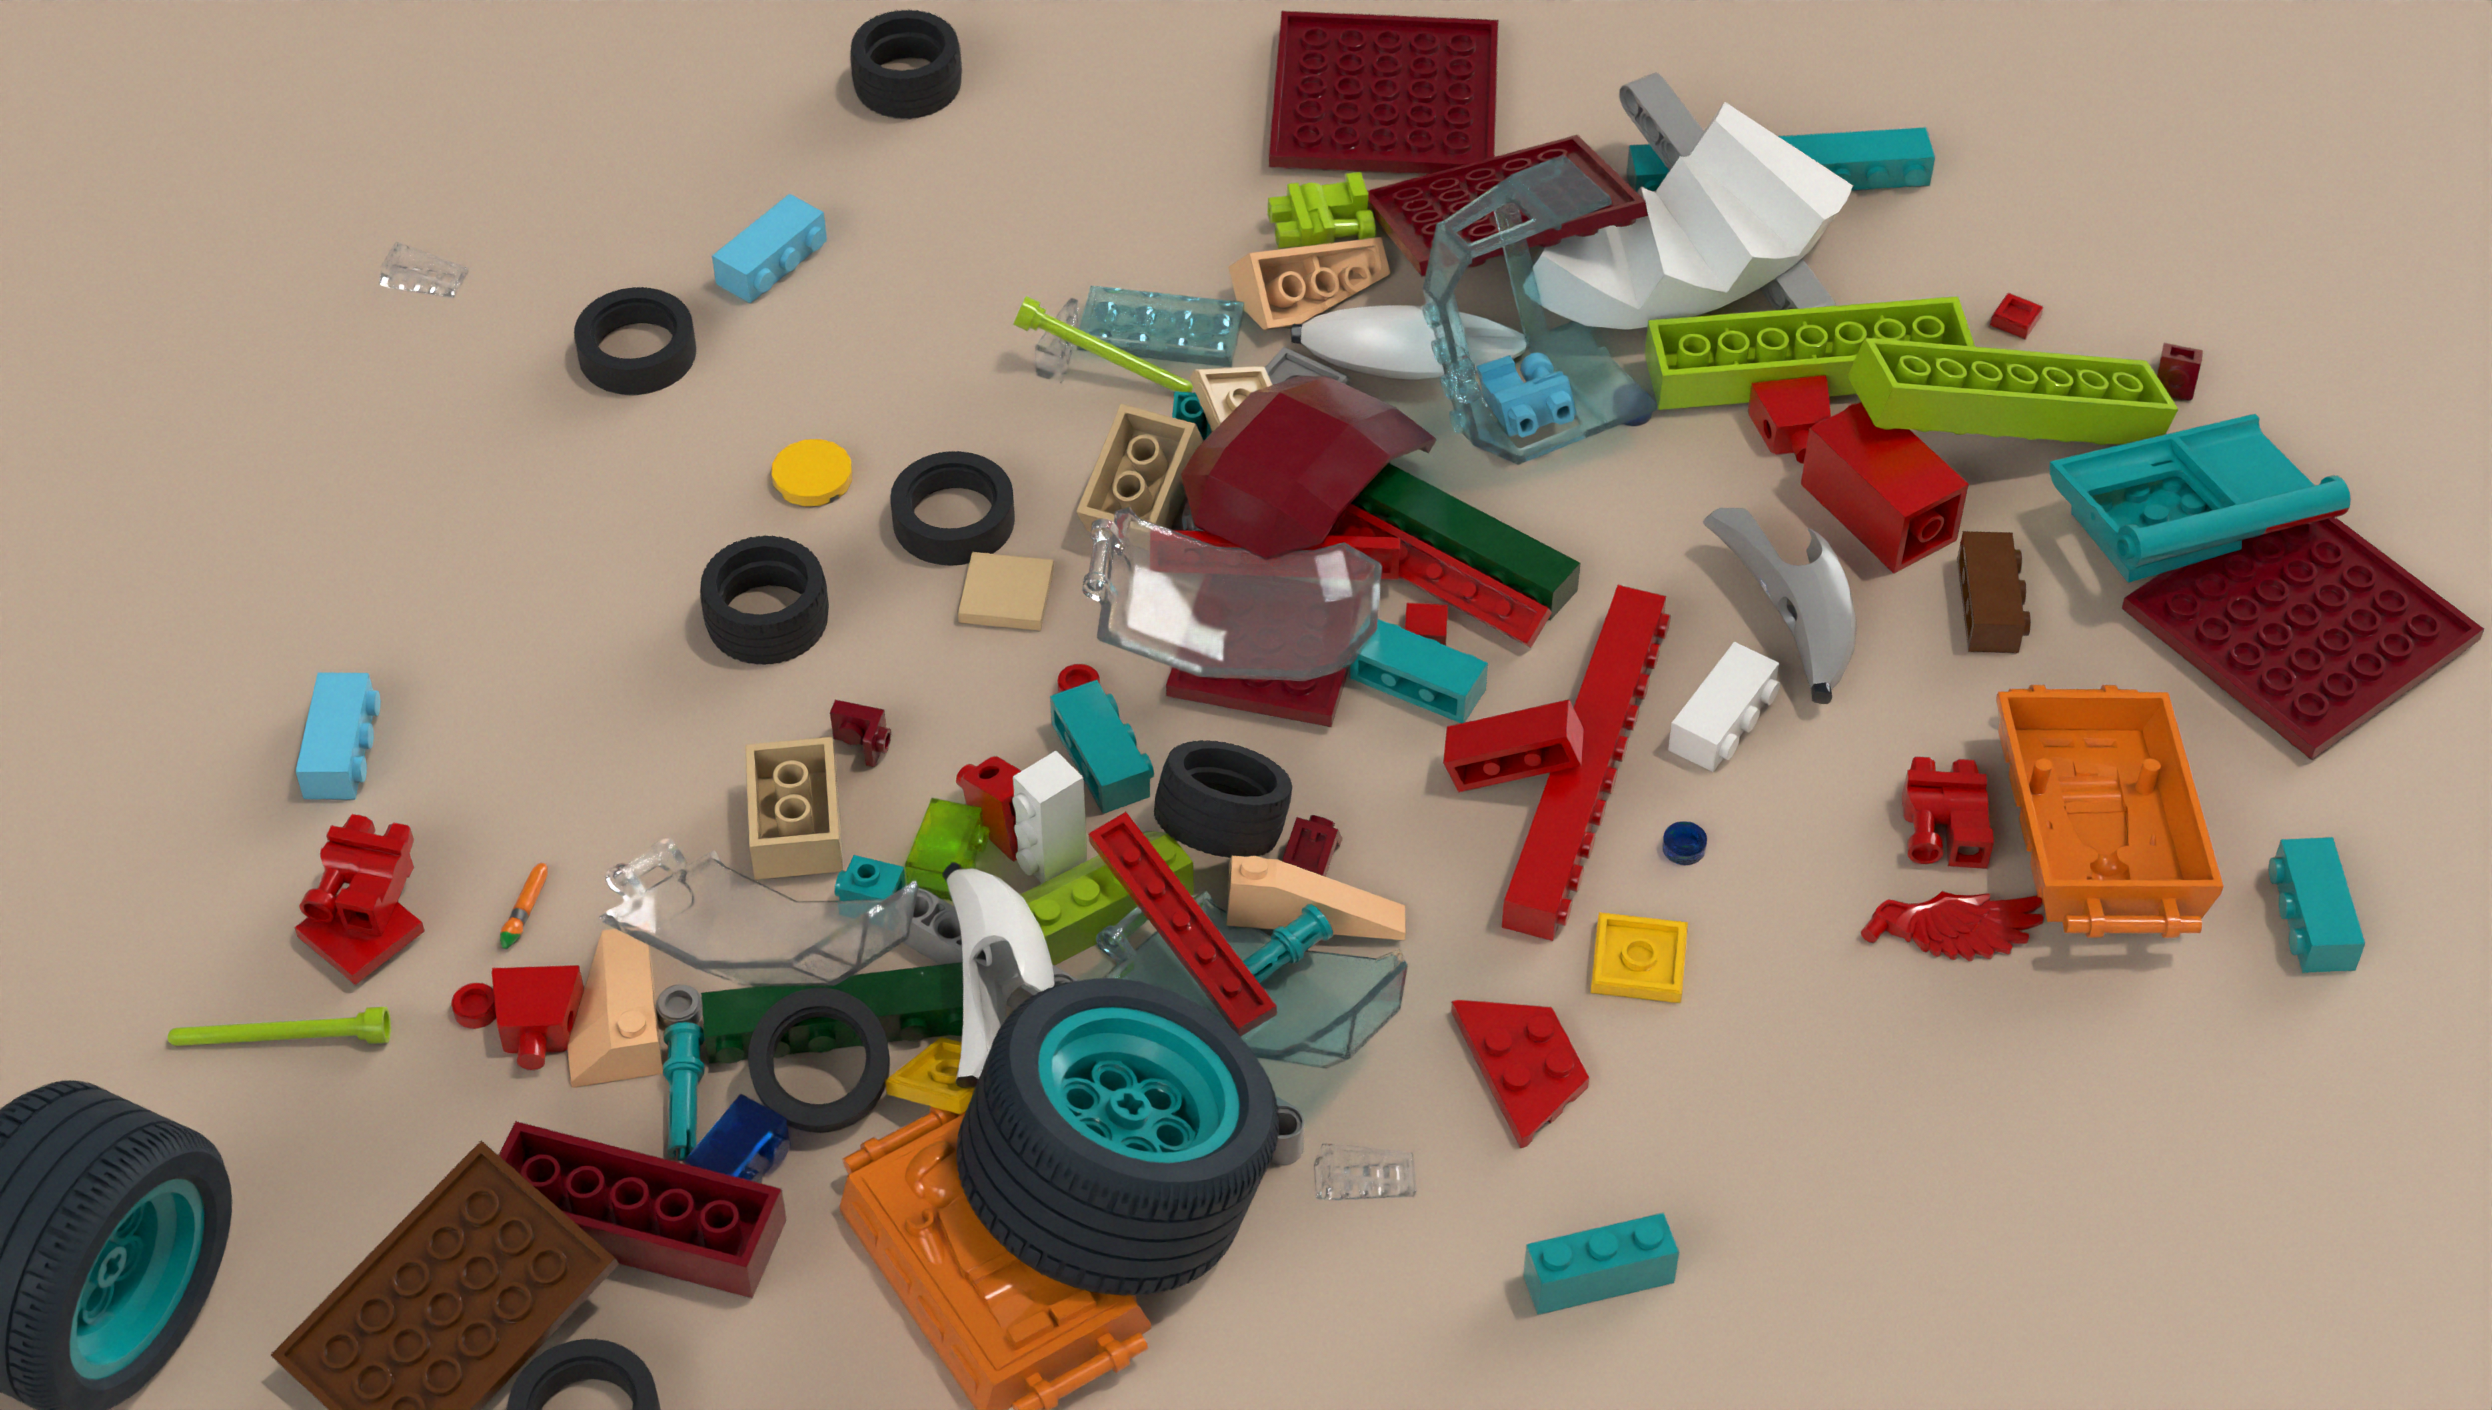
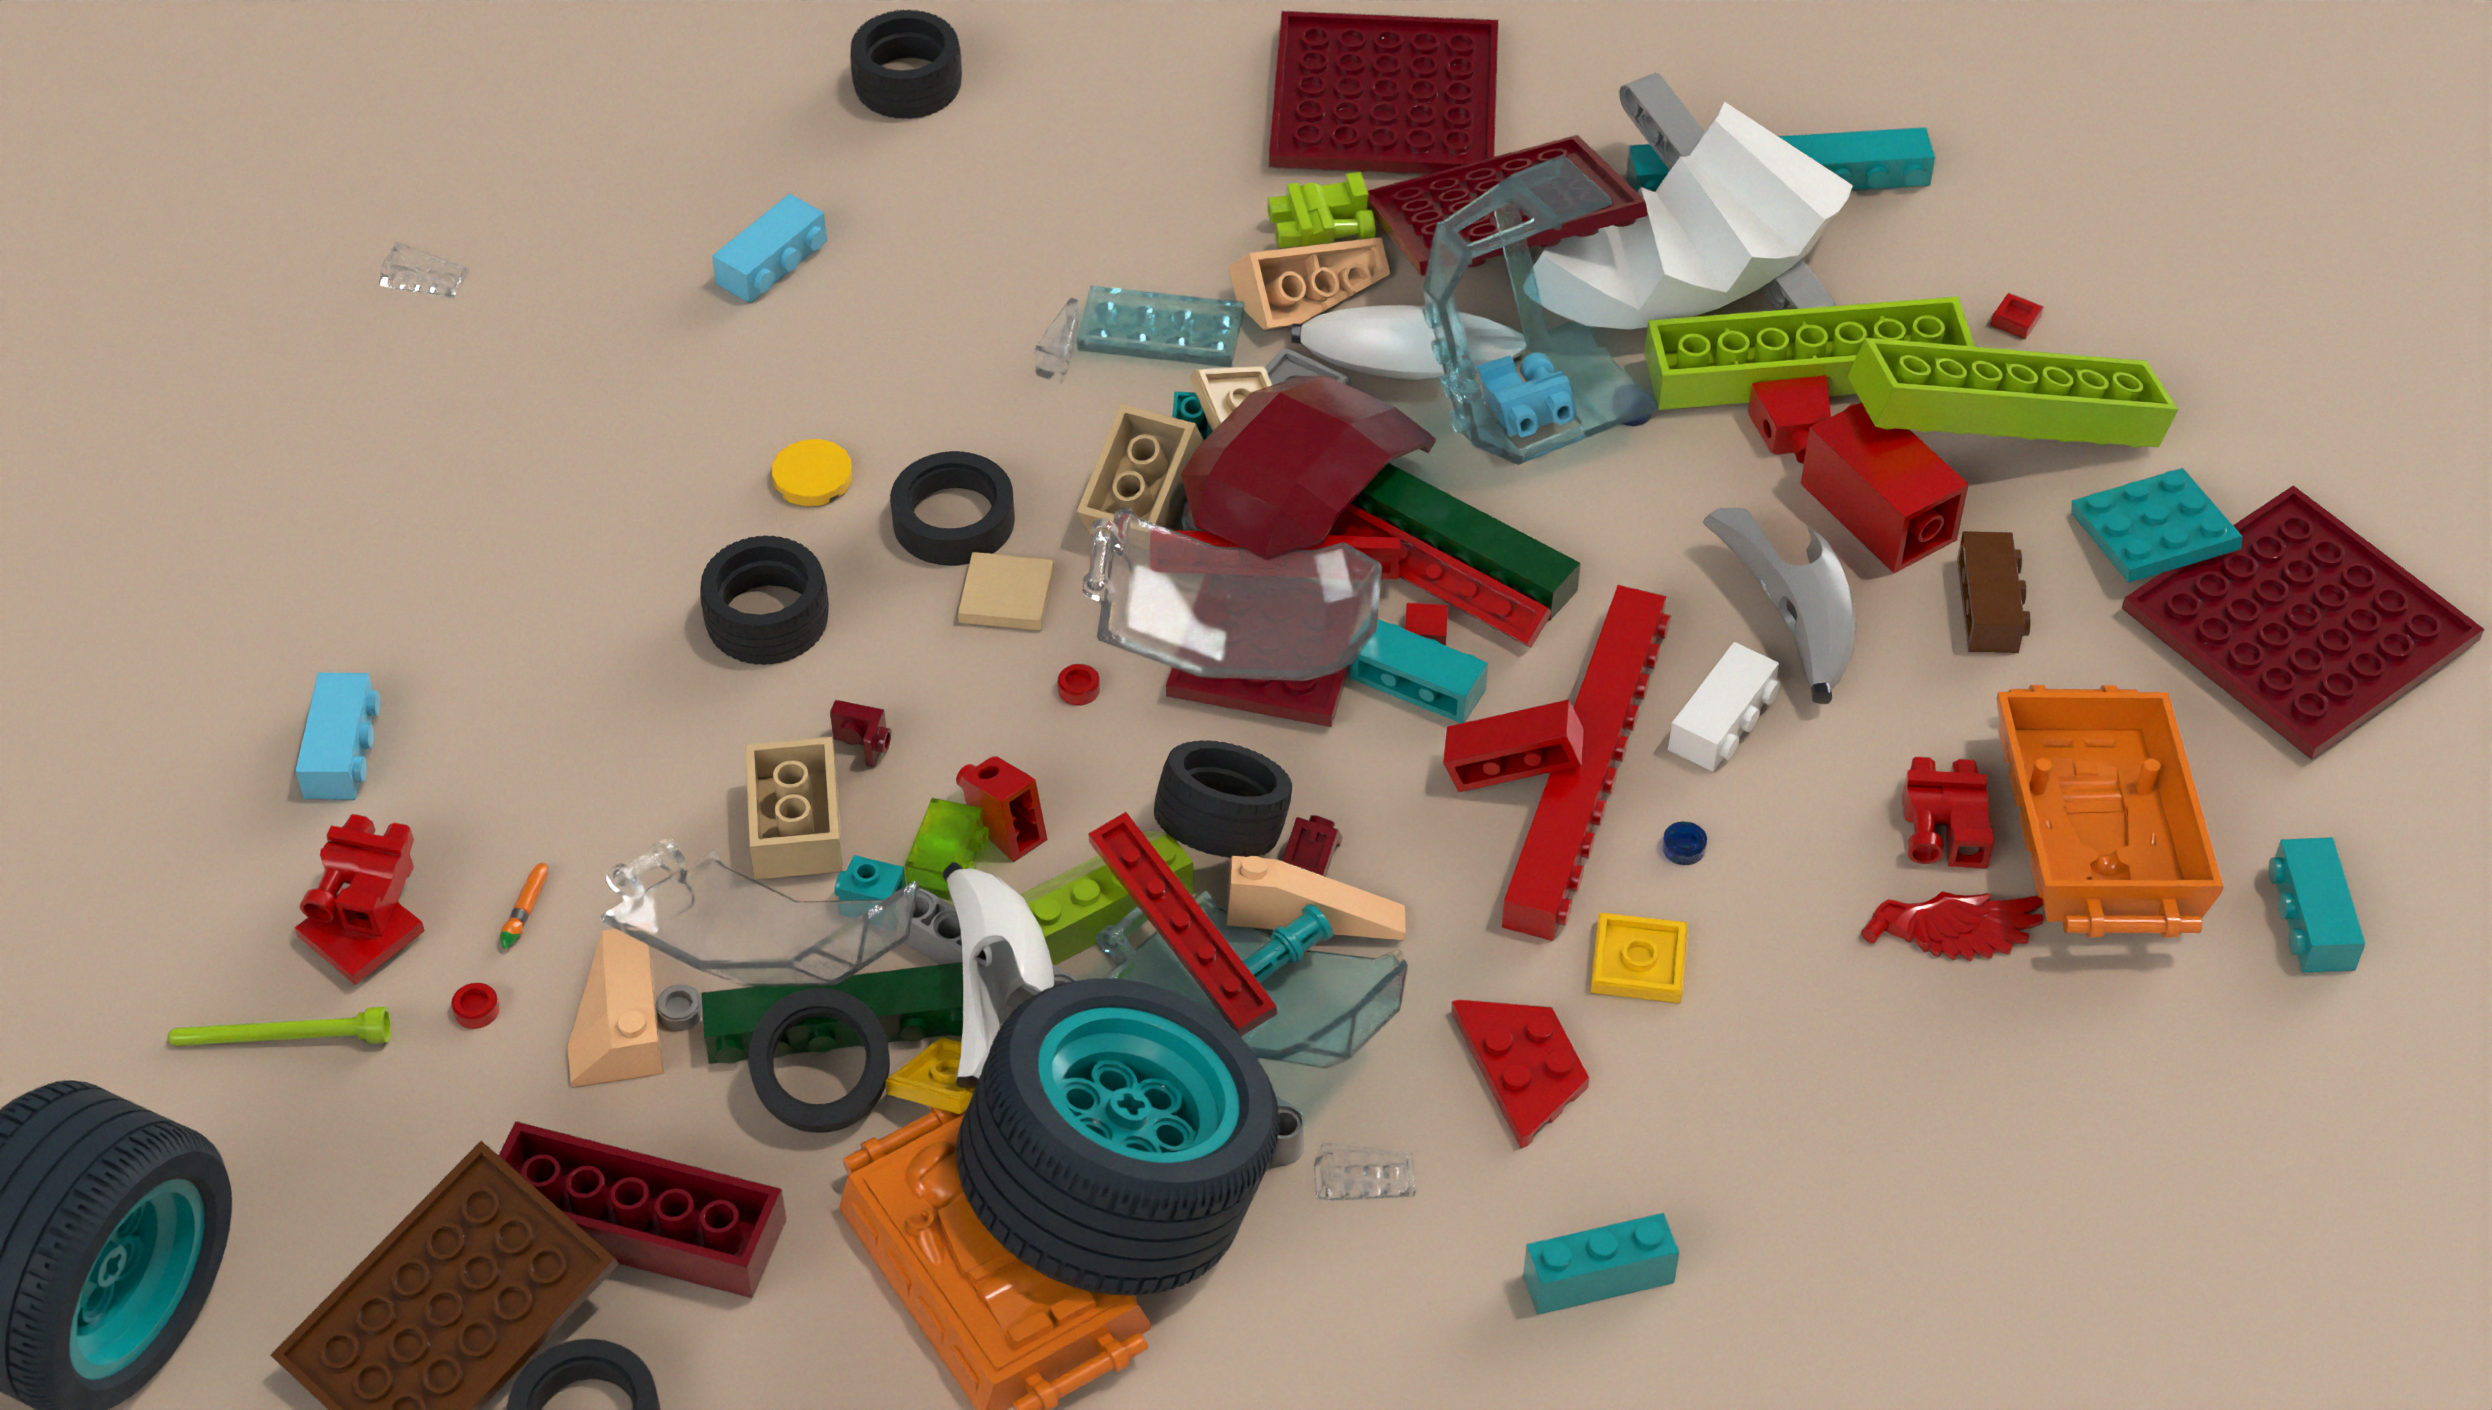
red torso [492,965,584,1070] -> none
black tyre [574,287,697,395] -> none
teal pin [663,1022,705,1160] -> none
clear blue brick [684,1094,791,1183] -> none
white brick [1012,751,1087,883] -> none
lime piece [1013,296,1193,392] -> none
teal brick [1050,680,1154,814] -> none
teal piece [2049,414,2351,567] -> none
dark red bracket [2157,343,2203,400] -> none

